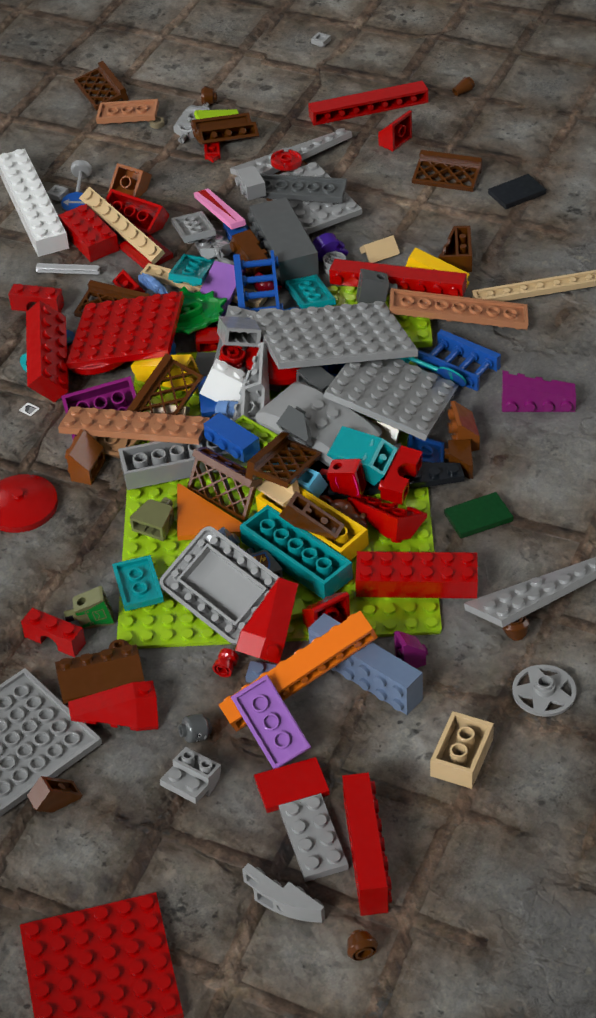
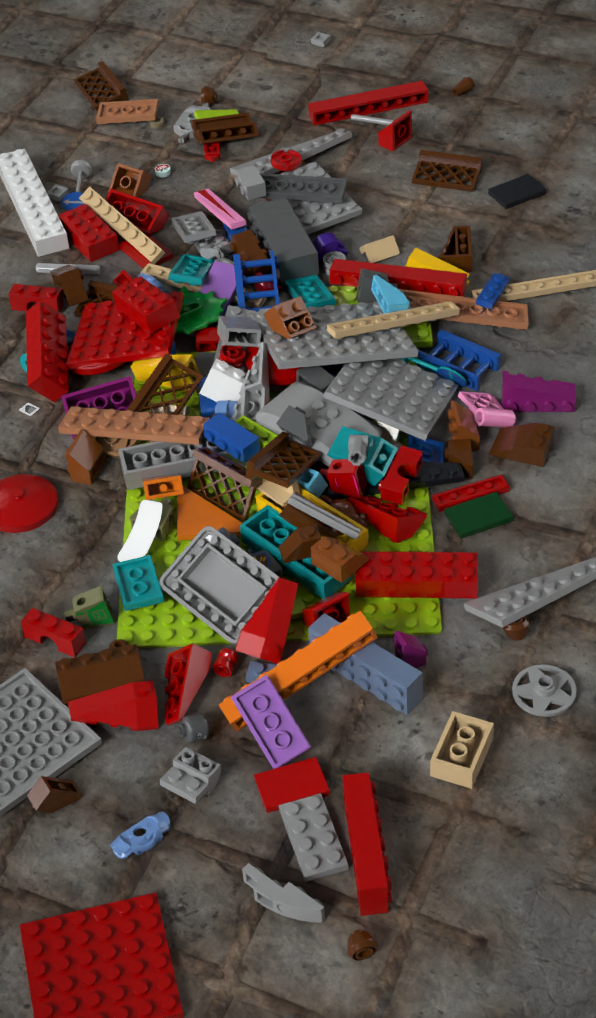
none -> reddish brown wedge [50,264,89,307]
none -> medium blue piece [110,811,170,859]
none -> red brick [112,276,180,333]
none -> white sticker [118,500,162,562]
none -> orange slope [142,475,184,500]
none -> light aqua tile [155,164,171,178]
none -> red wedge [165,643,212,725]
none -> dark orange slope [264,296,317,339]
none -> reddish brown slope [279,524,322,563]
none -> light grey axle [288,493,361,539]
none -> dark orange slope [311,536,369,583]
none -> tan plate [327,301,460,339]
none -> light grey piece [348,434,369,466]
none -> light grey bar [351,114,394,126]
none -> medium azure slope [371,275,410,314]
none -> red tile [432,475,510,512]
none -> bright pink piece [458,391,516,428]
none -> blue plate [476,273,510,309]
none -> reddish brown slope [489,423,555,467]

